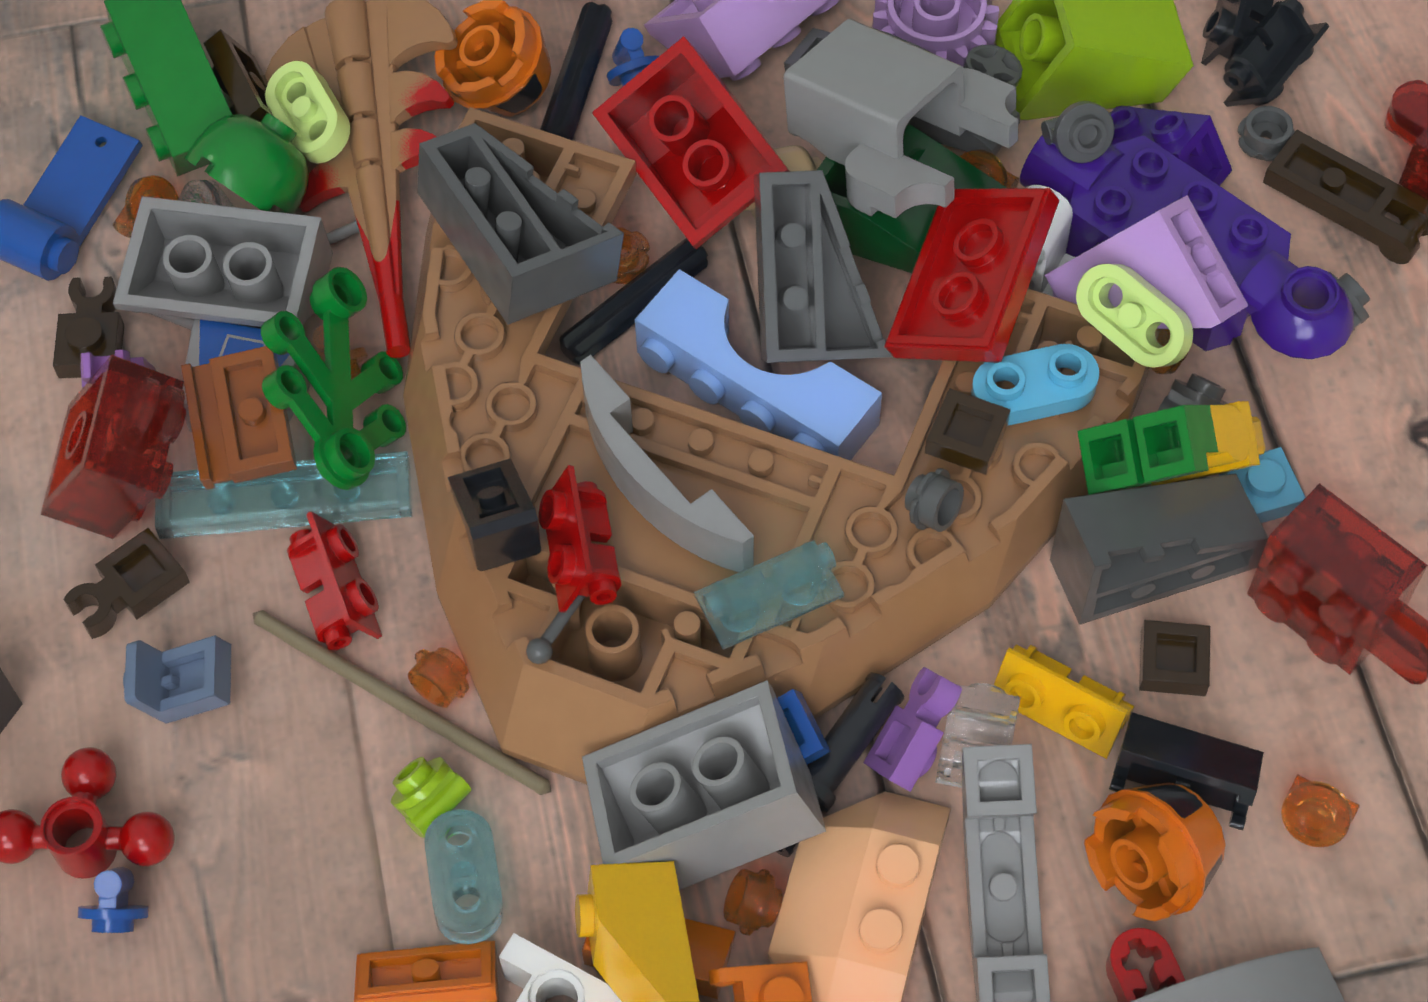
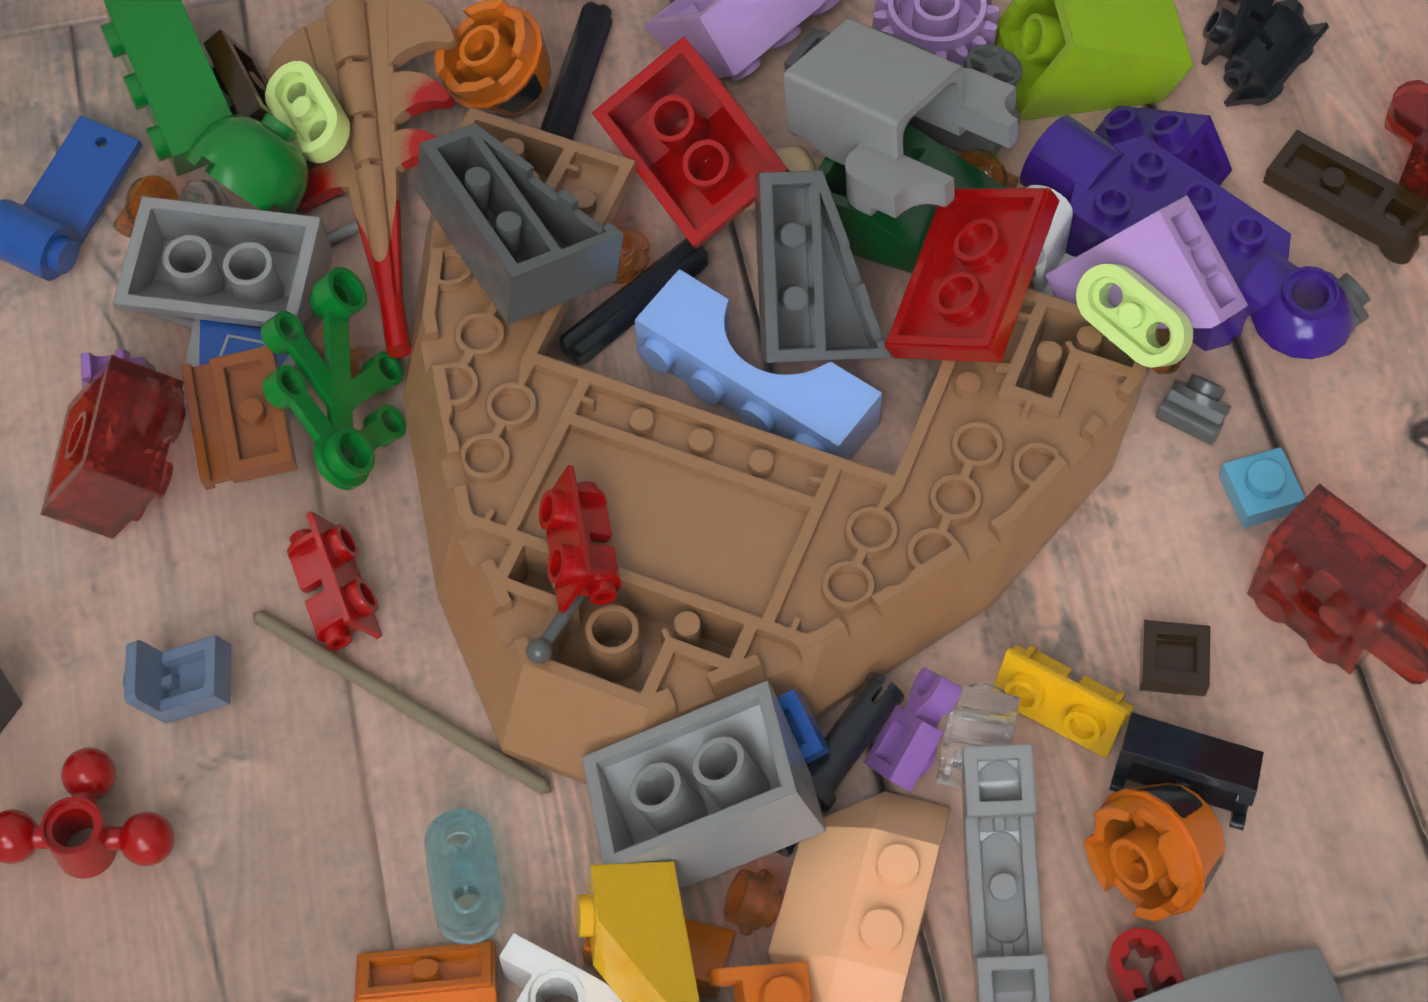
dark brown plate [53,276,124,378] -> none
dark brown plate [63,528,190,639] -> none
blue plate [78,867,149,933] -> none
clear light blue tile [155,451,413,539] -> none
lime plate [391,757,472,838] -> none
clear orange plate [408,647,469,708] -> none
black slope [448,458,541,571] -> none
light grey slope [580,355,754,573] -> none
blue plate [606,28,659,87] -> none
clear light blue hinge [694,540,844,650] -> none
dark grey plate [905,468,964,532] -> none
dark brown plate [925,388,1011,475] -> none
medium azure plate [971,344,1099,426] -> none
dark grey plate [1041,101,1114,163] -> none
dark grey wedge [1050,474,1268,625] -> none
green hips [1077,401,1265,495] -> none
dark grey plate [1238,106,1295,161] -> none
clear orange plate [1281,774,1360,847] -> none

